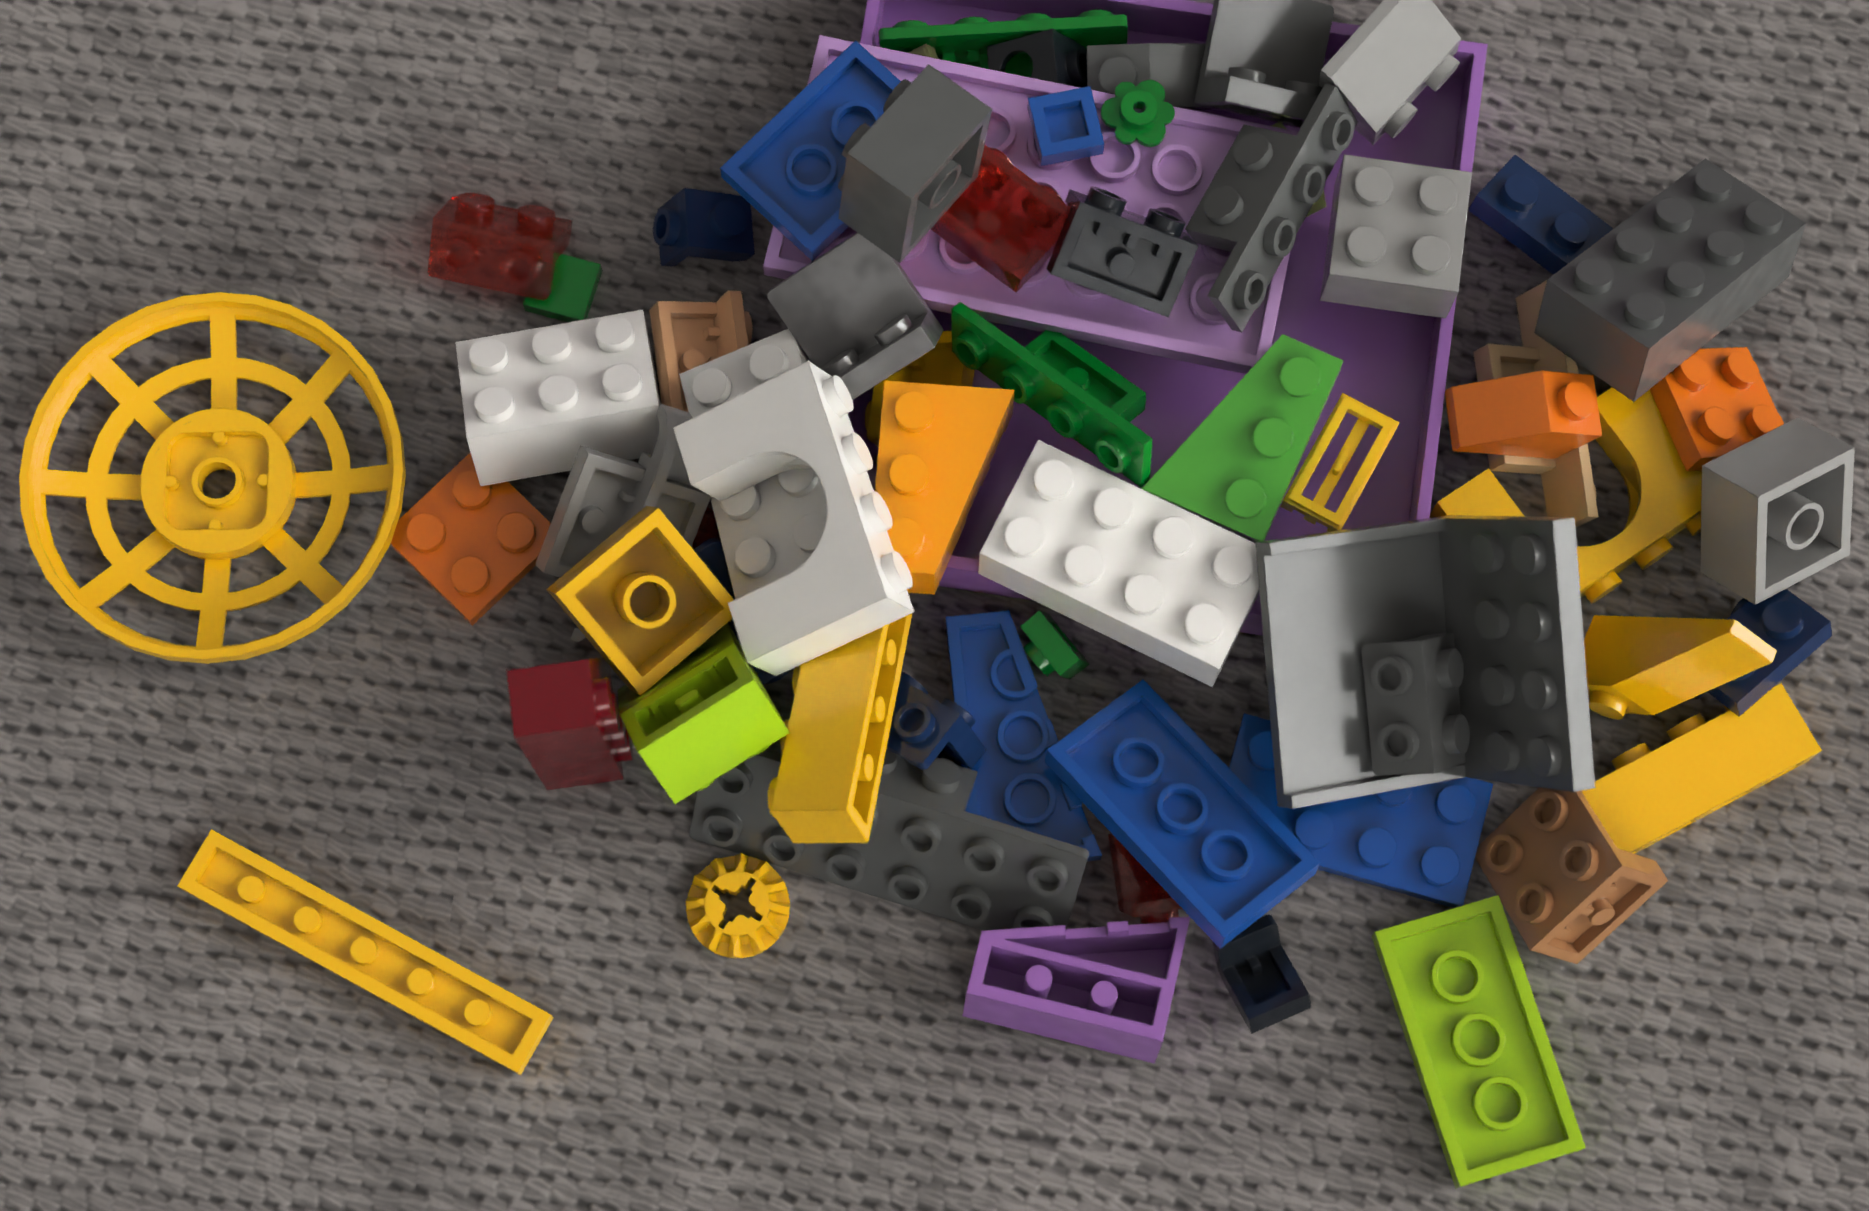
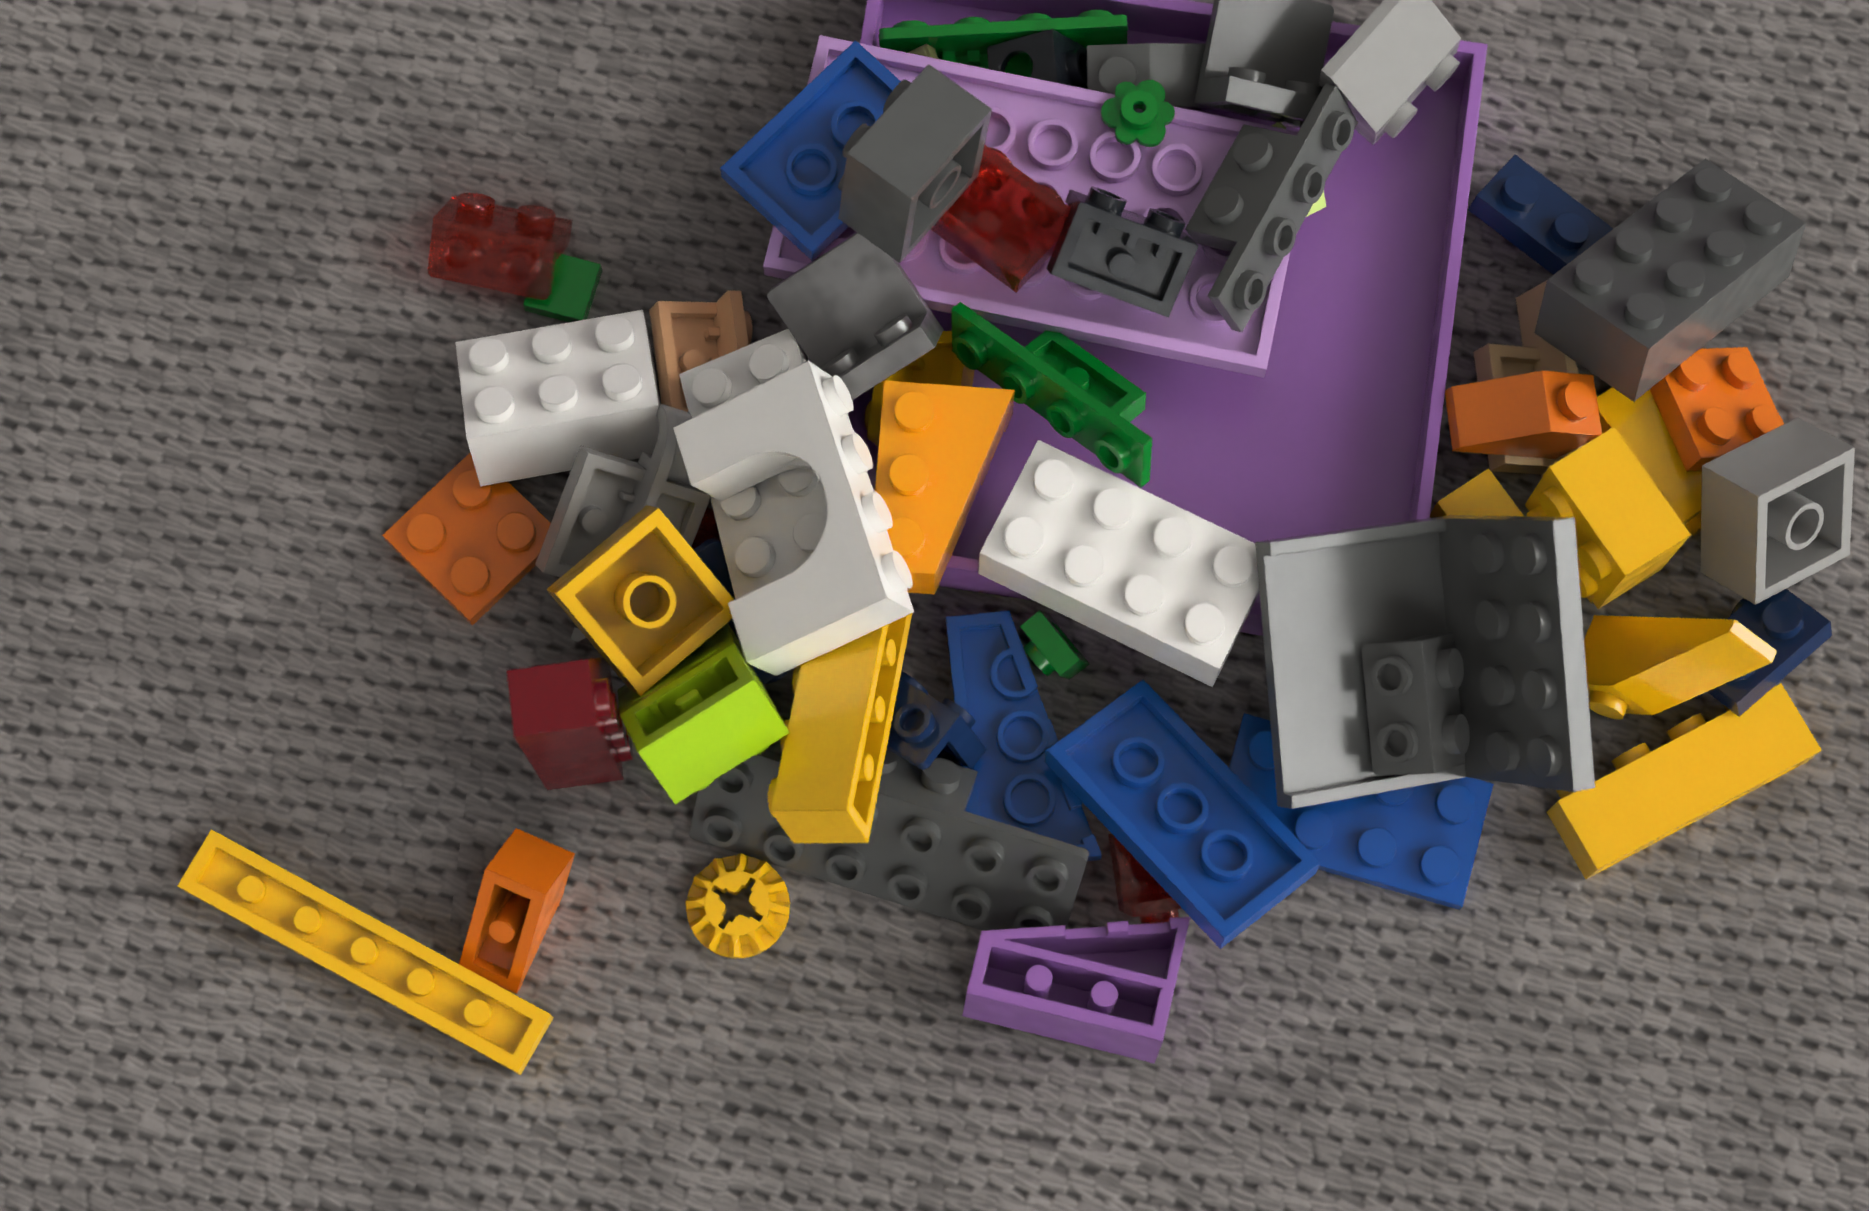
yellow dish [19,292,406,664] -> none
dark blue bracket [653,188,755,267] -> none
blue plate [1027,86,1105,166] -> none
bright green wedge [1142,334,1344,543] -> none
black bracket [1212,915,1311,1034] -> none
yellow tile [1281,393,1400,532] -> none
light grey brick [1320,154,1472,318] -> none
lime plate [1371,895,1586,1189] -> none
medium nougat bracket [1475,787,1668,964] -> none
none -> orange slope [459,828,575,994]
none -> yellow brick [1525,427,1691,609]

